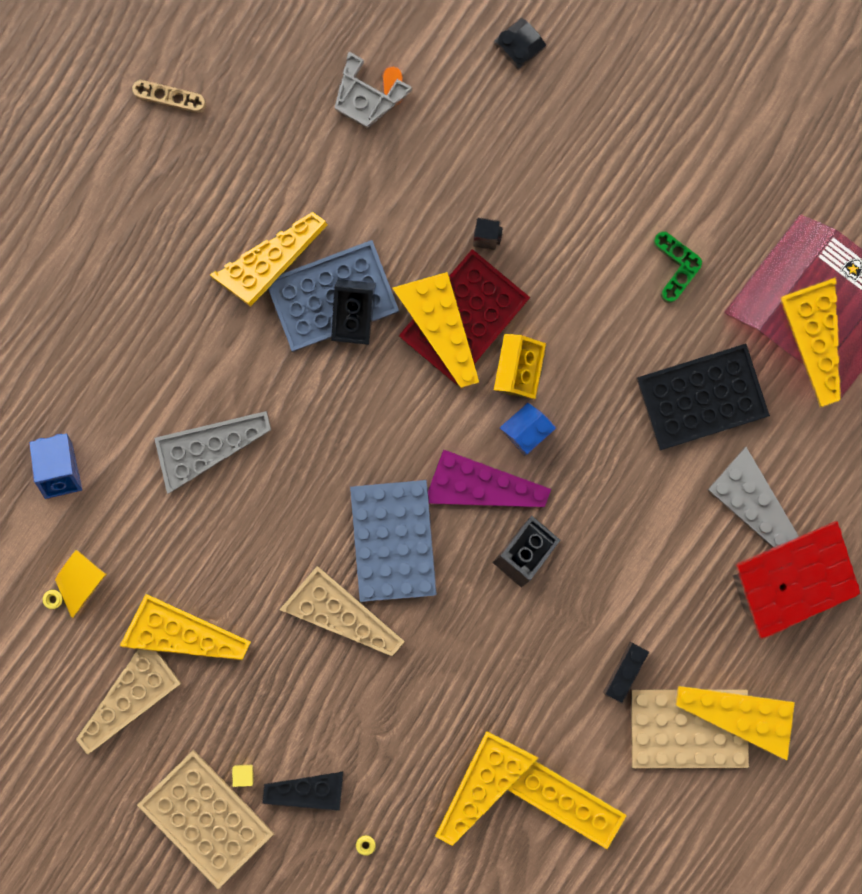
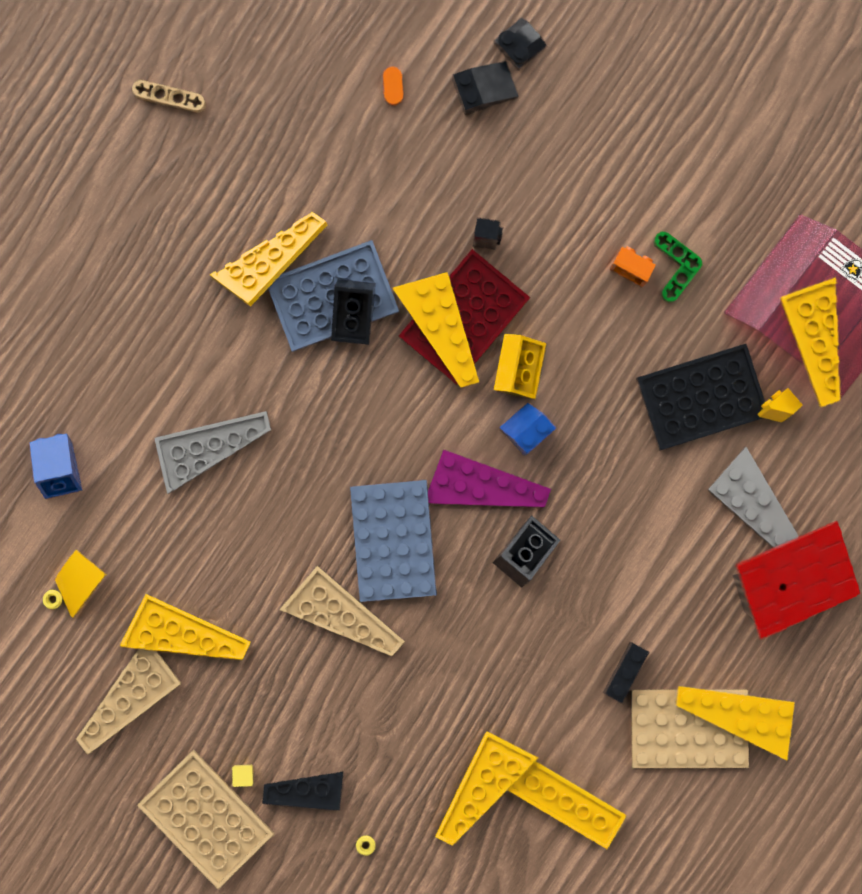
light grey wing [335,52,412,129] -> none
none -> black slope [453,61,518,115]
none -> orange slope [610,246,655,287]
none -> yellow slope [758,388,803,422]

